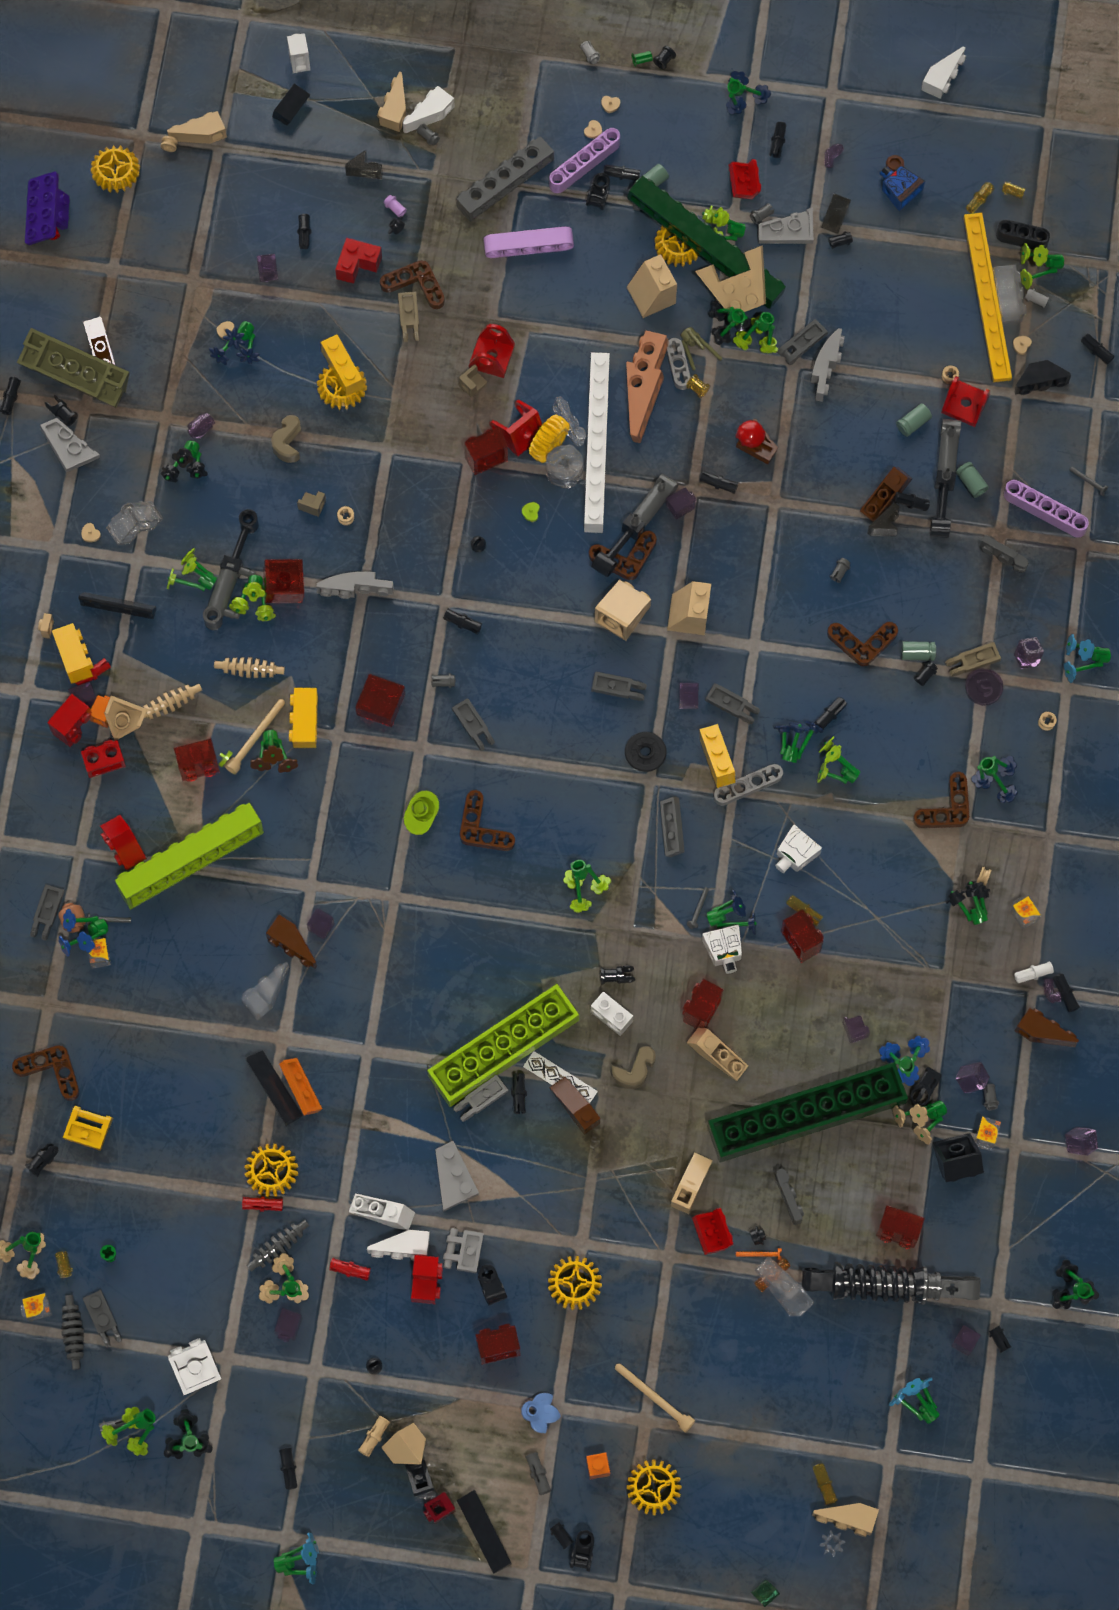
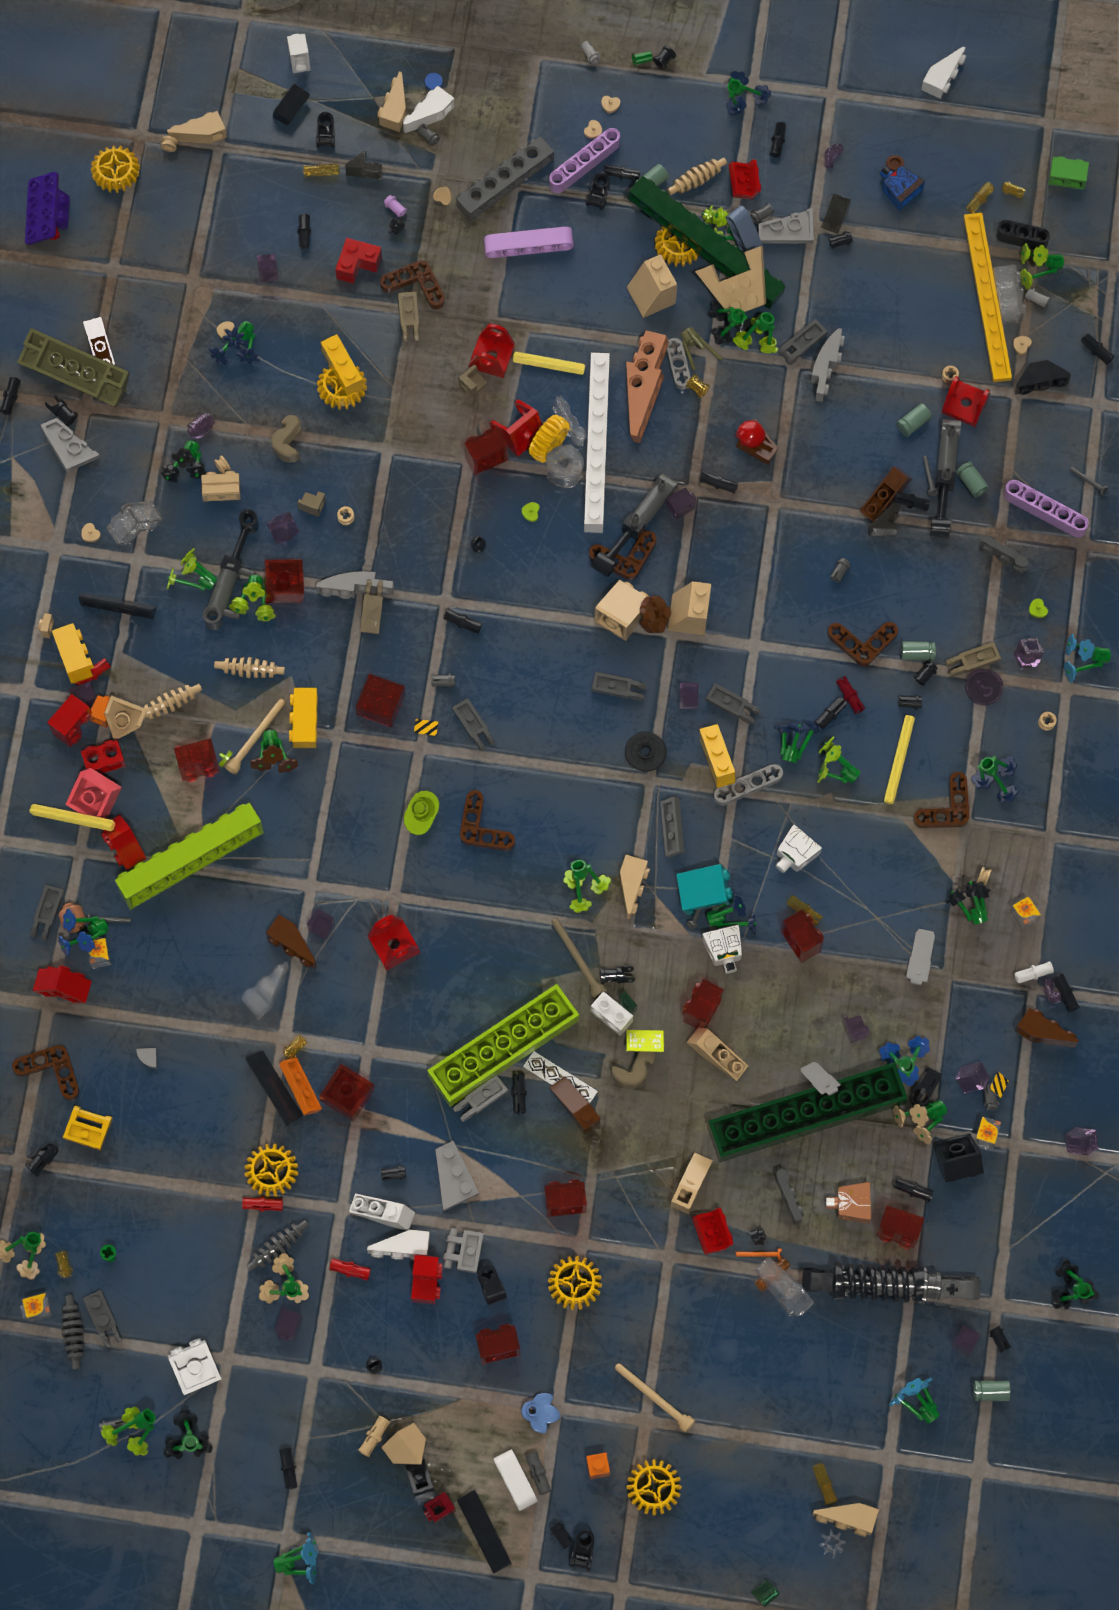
none -> light yellow axle [30,804,115,831]
none -> red brick [33,966,92,1004]
none -> coral brick [65,768,122,819]
none -> light grey tile [136,1048,157,1069]
none -> tan brick [201,471,241,502]
none -> tan bush [214,455,231,474]
none -> clear purple panel [267,512,299,543]
none -> clear yellow pin [282,1035,307,1059]
none -> clear yellow axle [303,163,340,177]
none -> black piece [316,112,335,148]
none -> clear red brick [319,1064,375,1122]
none -> dark tan hinge [360,579,384,634]
none -> red hose [368,915,420,971]
none -> black pin [381,1165,406,1181]
none -> sticker [414,719,438,736]
none -> blue tile [425,73,443,91]
none -> tan piece [433,186,452,205]
none -> white beam [493,1449,538,1511]
none -> light yellow axle [513,352,585,375]
none -> clear red brick [544,1179,587,1217]
none -> dark tan piece [552,918,608,1000]
none -> clear green plate [618,991,638,1014]
none -> tan slope [620,855,650,920]
none -> neon yellow sticker [626,1030,664,1052]
none -> reddish brown plate [640,595,671,633]
none -> tan piece [667,158,727,195]
none -> teal panel [676,864,733,915]
none -> sand blue beam [726,205,762,254]
none -> light grey piece [801,1062,840,1096]
none -> nougat torso [826,1182,871,1224]
none -> dark red pin [836,676,866,714]
none -> light yellow axle [884,715,915,804]
none -> black axle [893,1178,934,1203]
none -> black pin [899,695,922,710]
none -> light grey piece [906,929,935,985]
none -> dark grey piece [923,455,938,496]
none -> sand green piece [973,1381,1010,1401]
none -> sticker [990,1071,1009,1098]
none -> lime piece [1029,598,1048,618]
none -> bright green brick [1048,156,1089,190]

